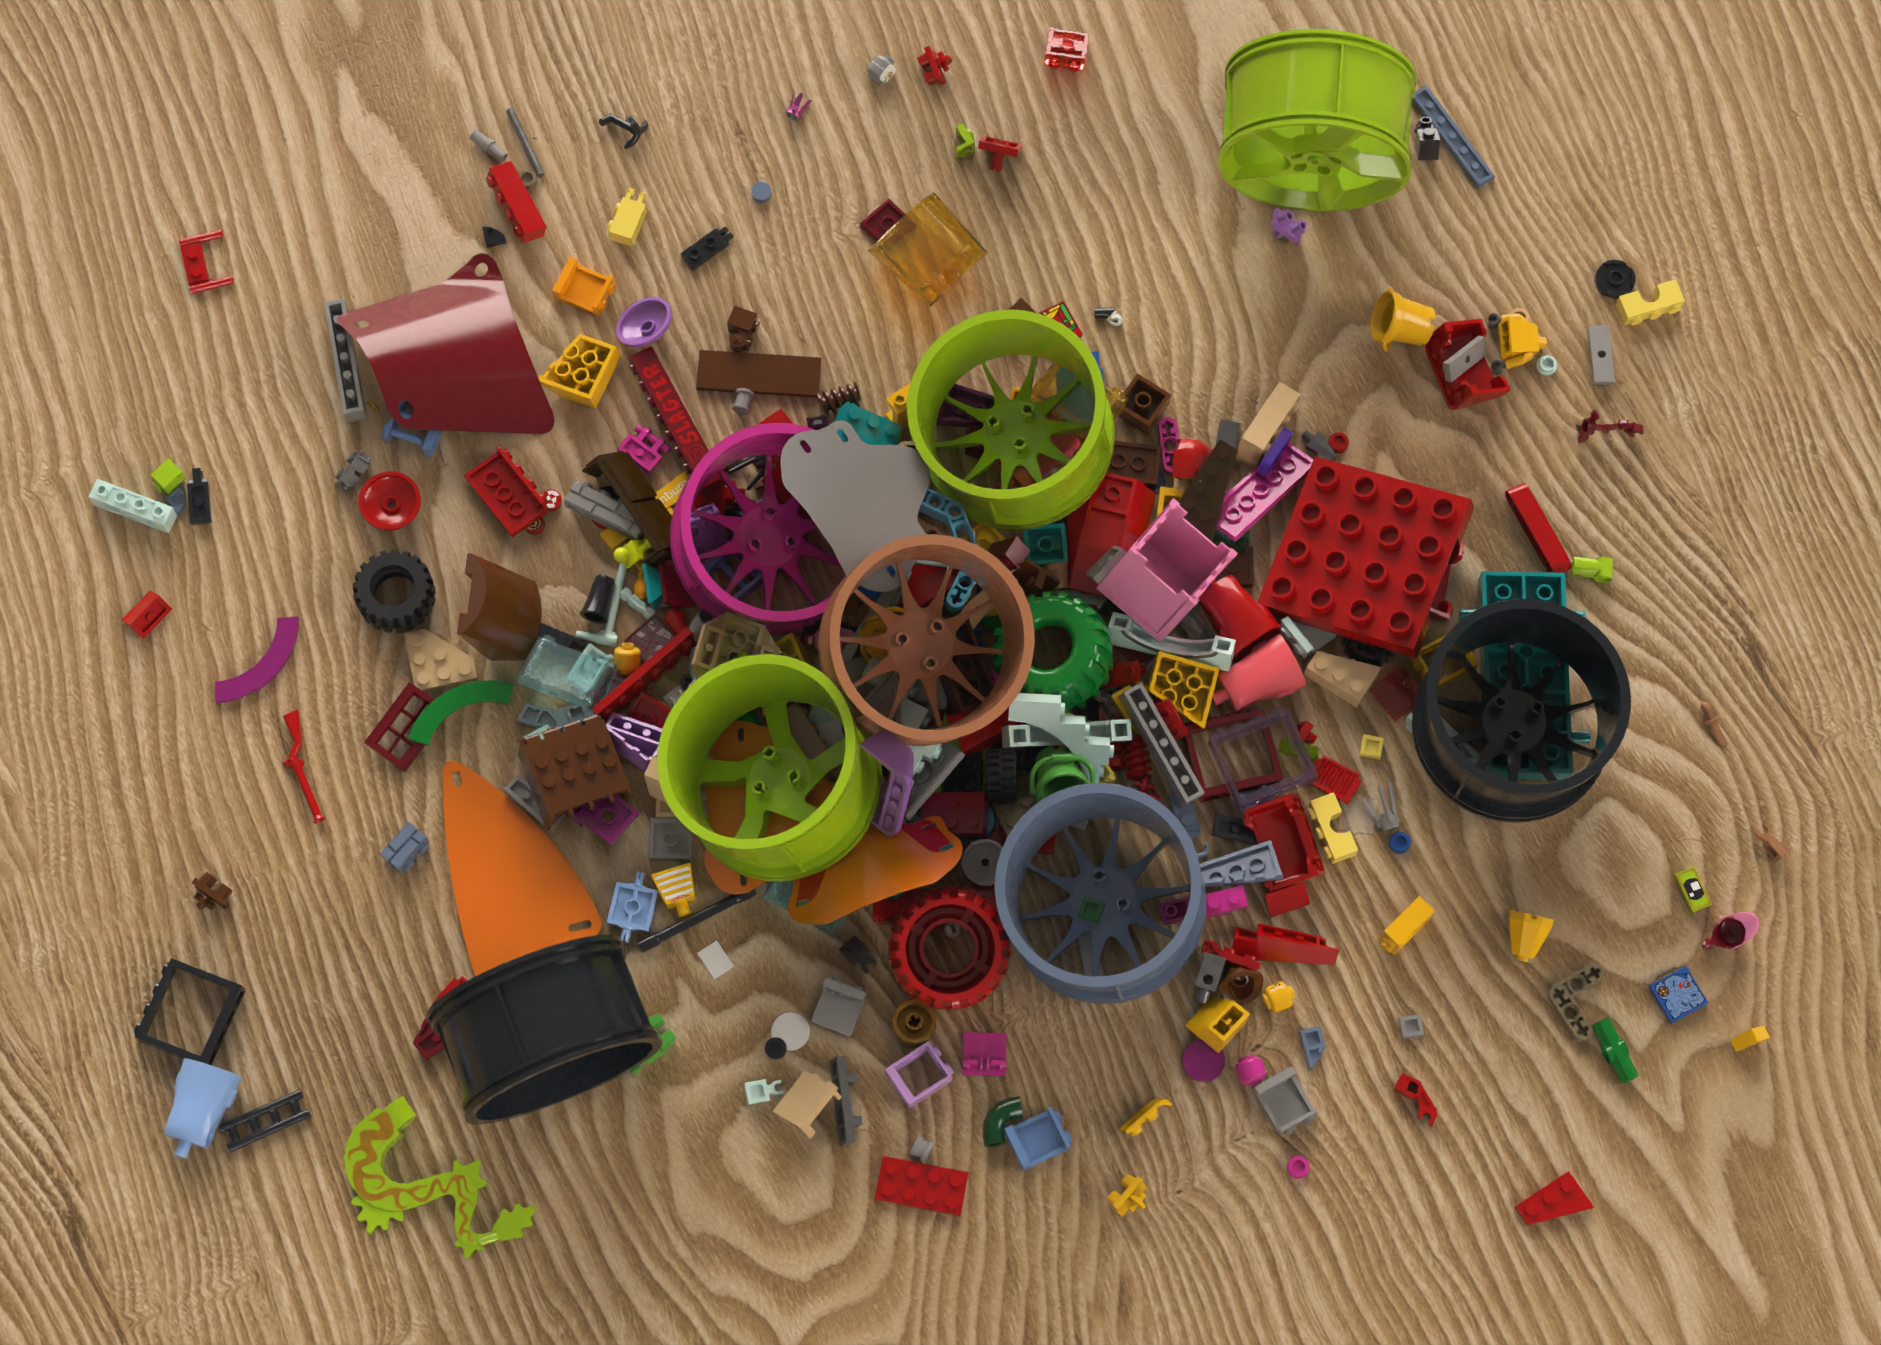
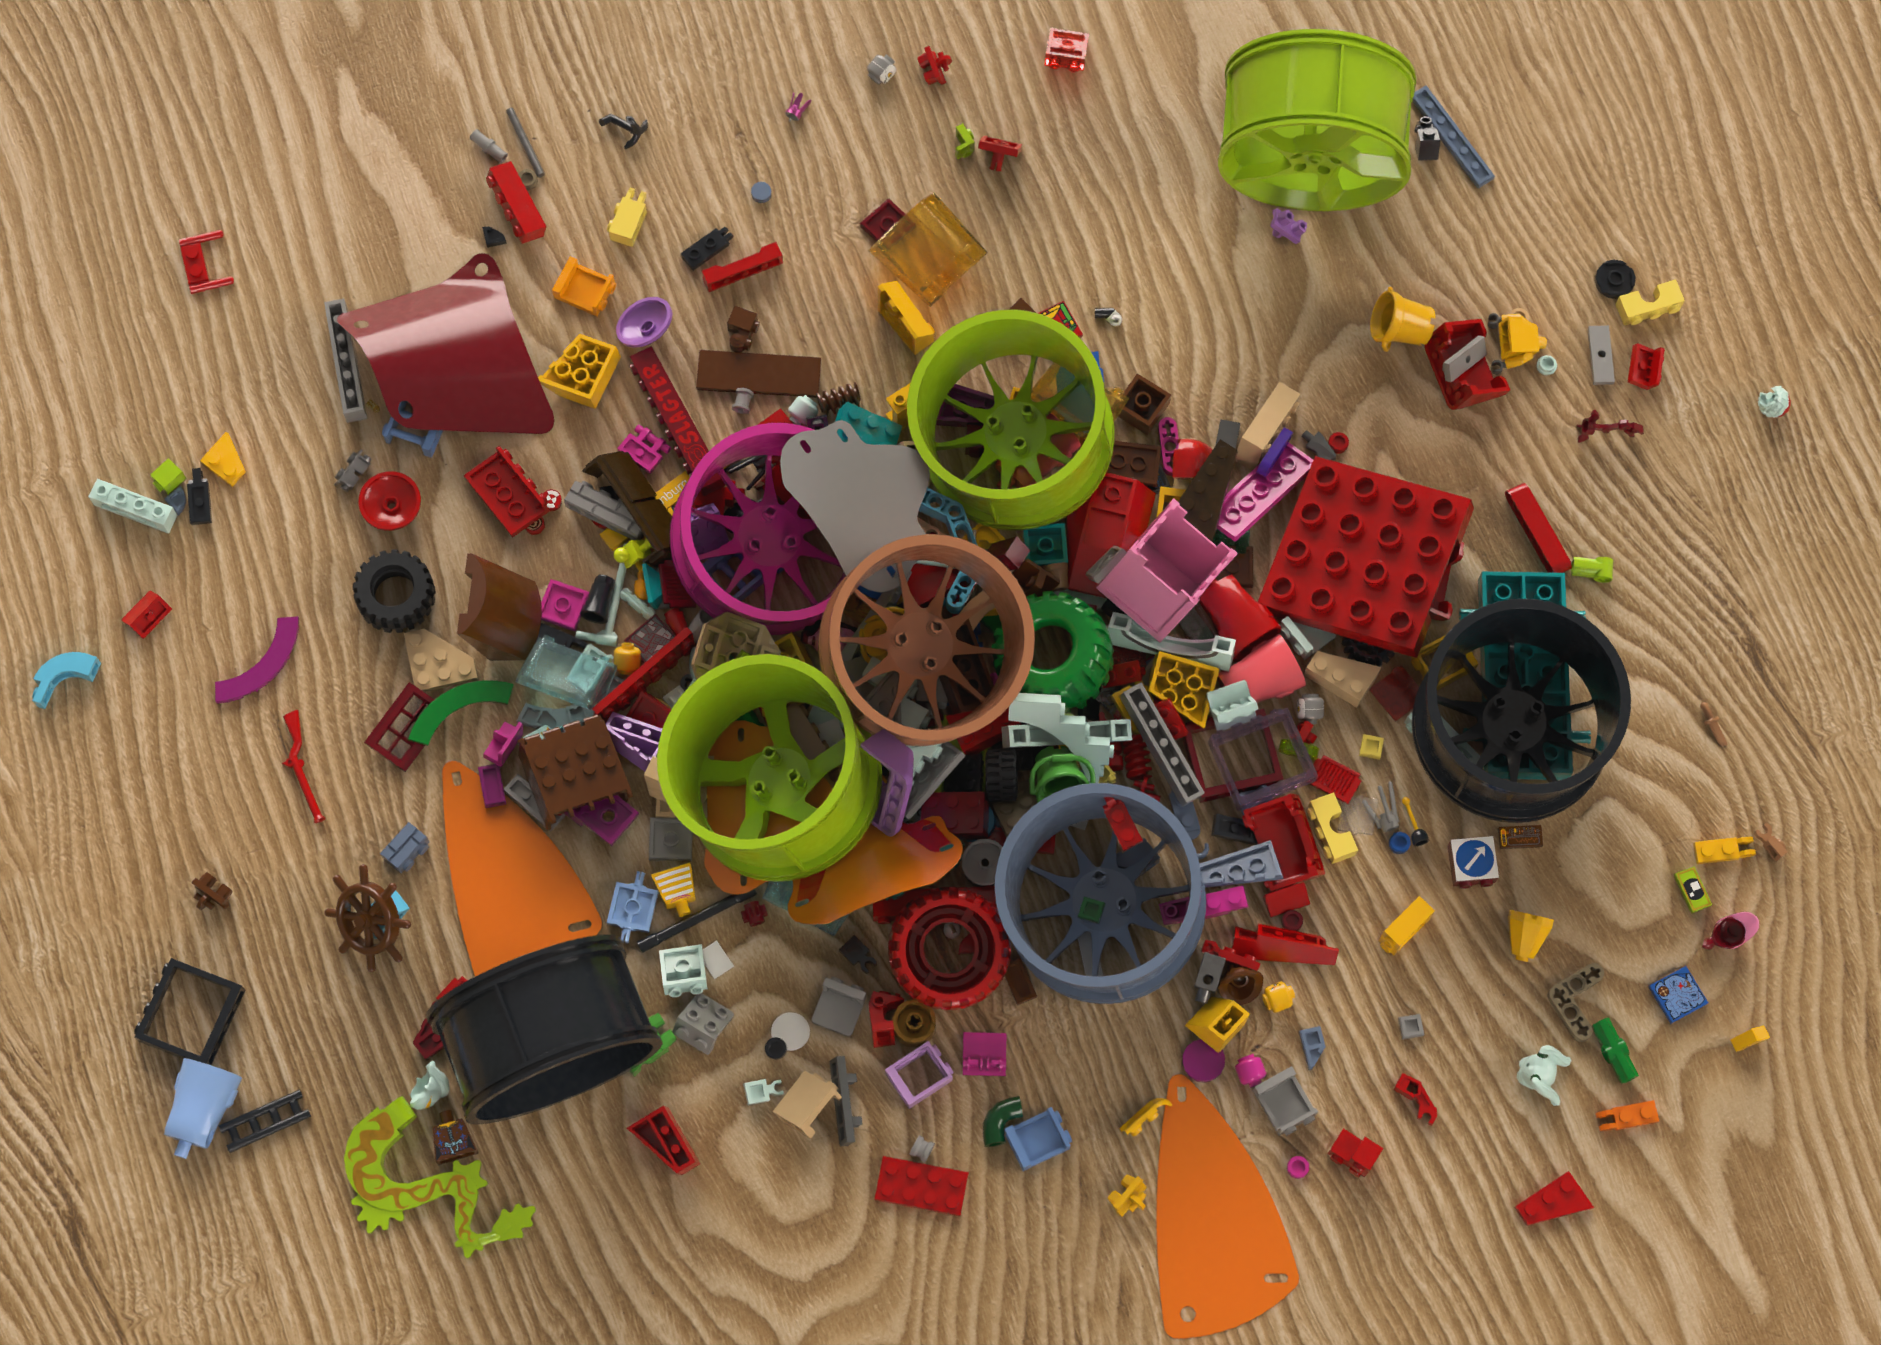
none -> medium azure arch [32,652,101,709]
none -> yellow wing [200,432,246,487]
none -> reddish brown brick [324,864,411,973]
none -> light aqua hair [410,1061,450,1110]
none -> reddish brown torso [433,1110,479,1165]
none -> magenta tile [478,764,506,808]
none -> dark pink panel [483,722,523,767]
none -> dark pink plate [541,579,589,631]
none -> red wedge [626,1105,700,1175]
none -> light aqua plate [659,944,708,998]
none -> light grey bracket [672,993,734,1055]
none -> red piece [702,242,783,292]
none -> dark red gear [741,901,768,927]
none -> light aqua head [788,395,818,425]
none -> red tile [868,991,904,1048]
none -> yellow wedge [877,281,935,355]
none -> red tile [958,934,974,955]
none -> reddish brown tile [1005,957,1037,1006]
none -> red hinge [1102,797,1143,851]
none -> sand blue slope [1116,838,1160,875]
none -> orange piece [1157,1074,1299,1339]
none -> light aqua bracket [1206,680,1258,732]
none -> dark red tile [1281,910,1303,931]
none -> light grey head [1297,694,1324,724]
none -> red brick [1327,1128,1384,1178]
none -> hinge [1402,797,1430,847]
none -> piece [1448,836,1499,889]
none -> reddish brown tile [1498,825,1543,849]
none -> light aqua hair [1517,1045,1572,1106]
none -> orange hinge [1595,1100,1659,1132]
none -> red bracket [1628,343,1665,390]
none -> yellow hinge [1693,837,1756,864]
none -> light aqua piece [1758,386,1791,418]

